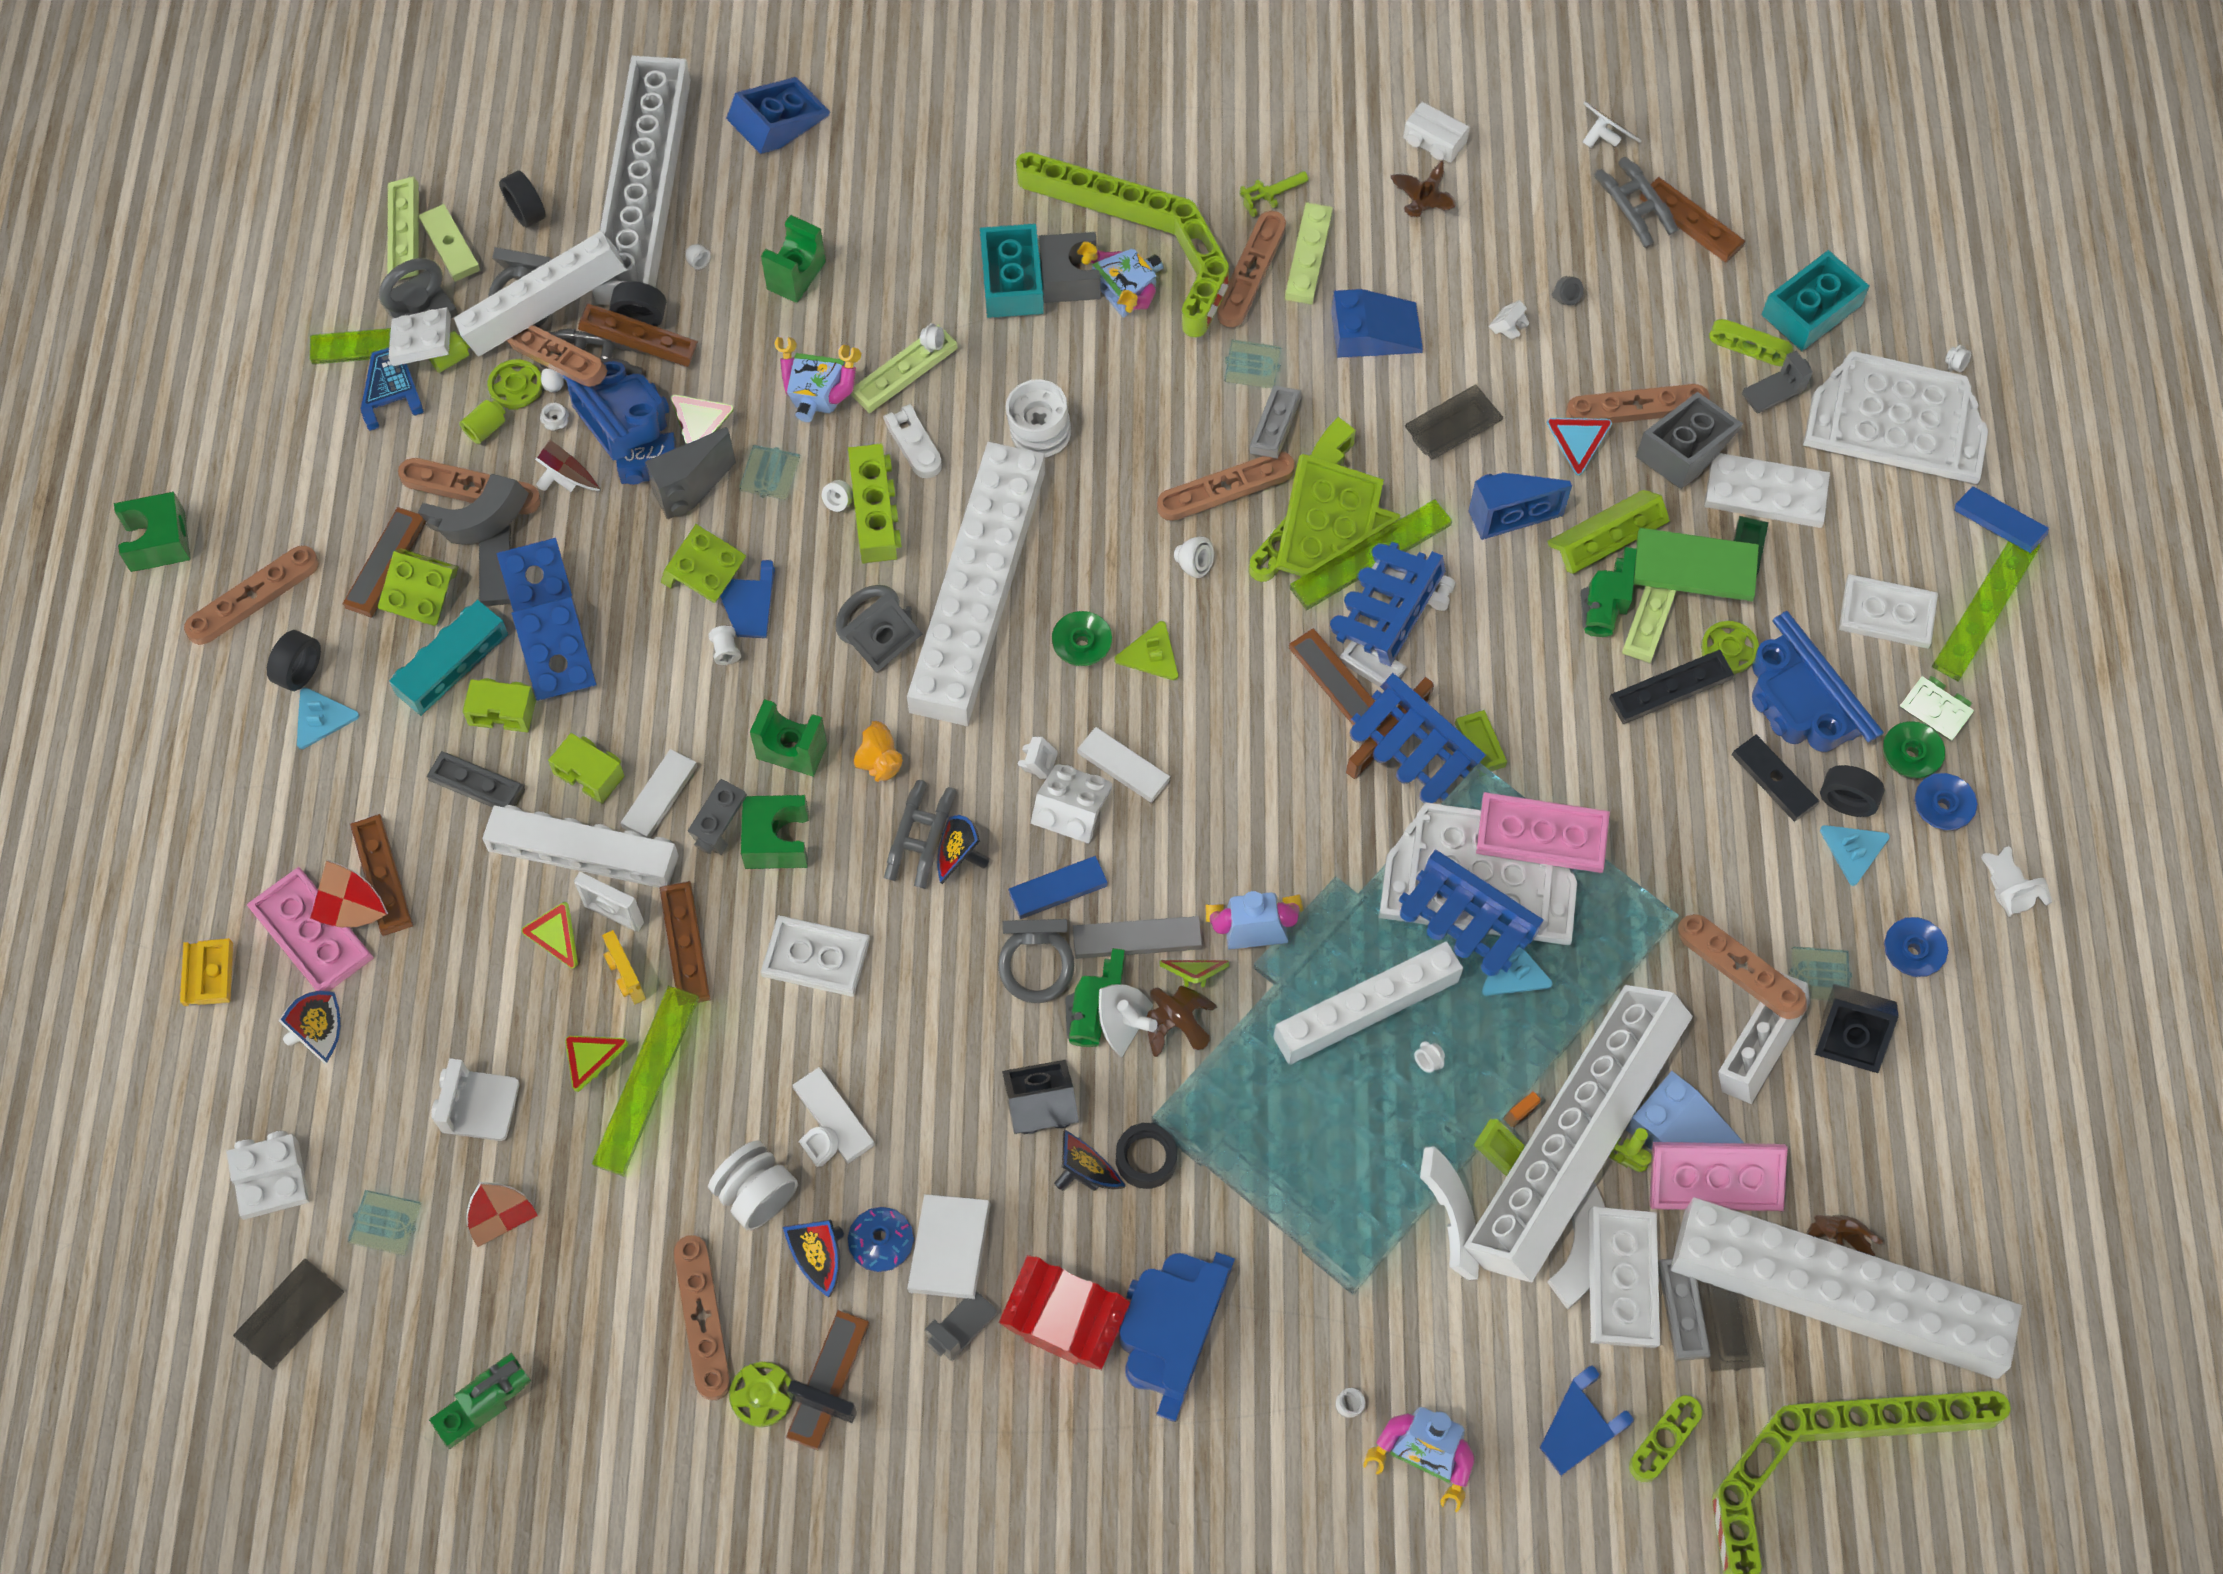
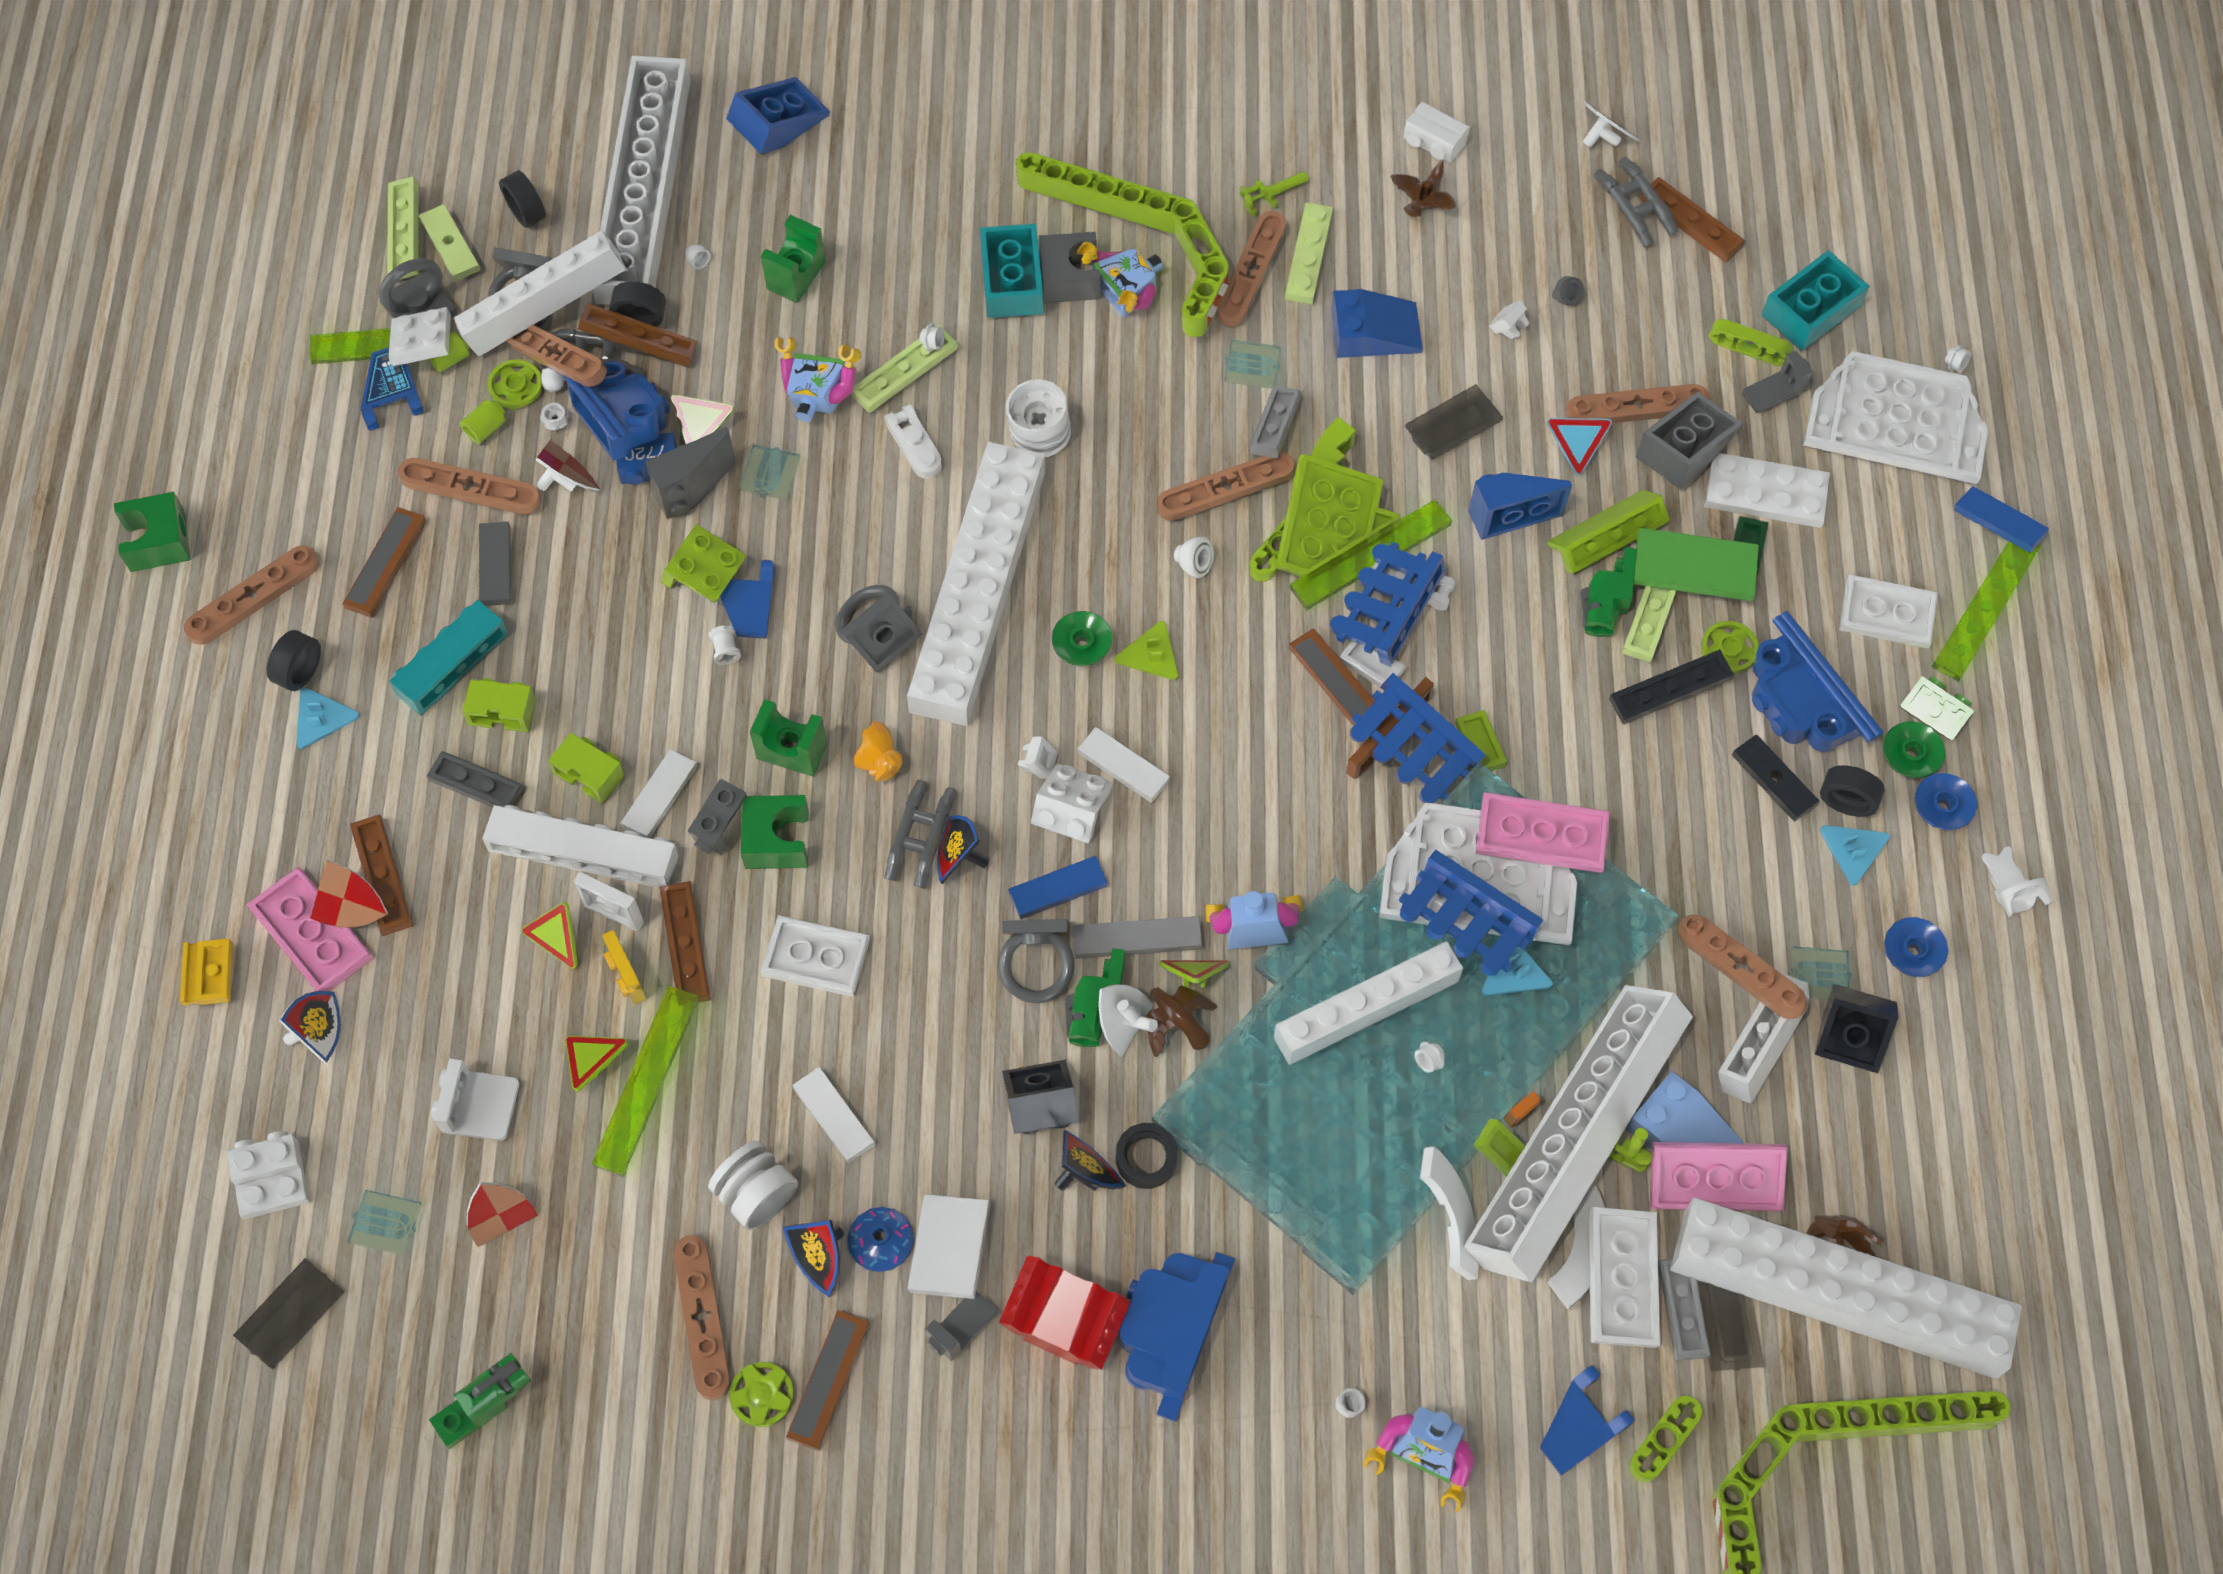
lime bracket [378,548,459,626] -> none
dark grey arch [418,474,529,544] -> none
blue bracket [496,538,597,701] -> none
black tile [786,1380,857,1424] -> none
white tile [799,1127,838,1167] -> none
white tile [822,480,853,512] -> none
lime brick [848,443,902,564] -> none

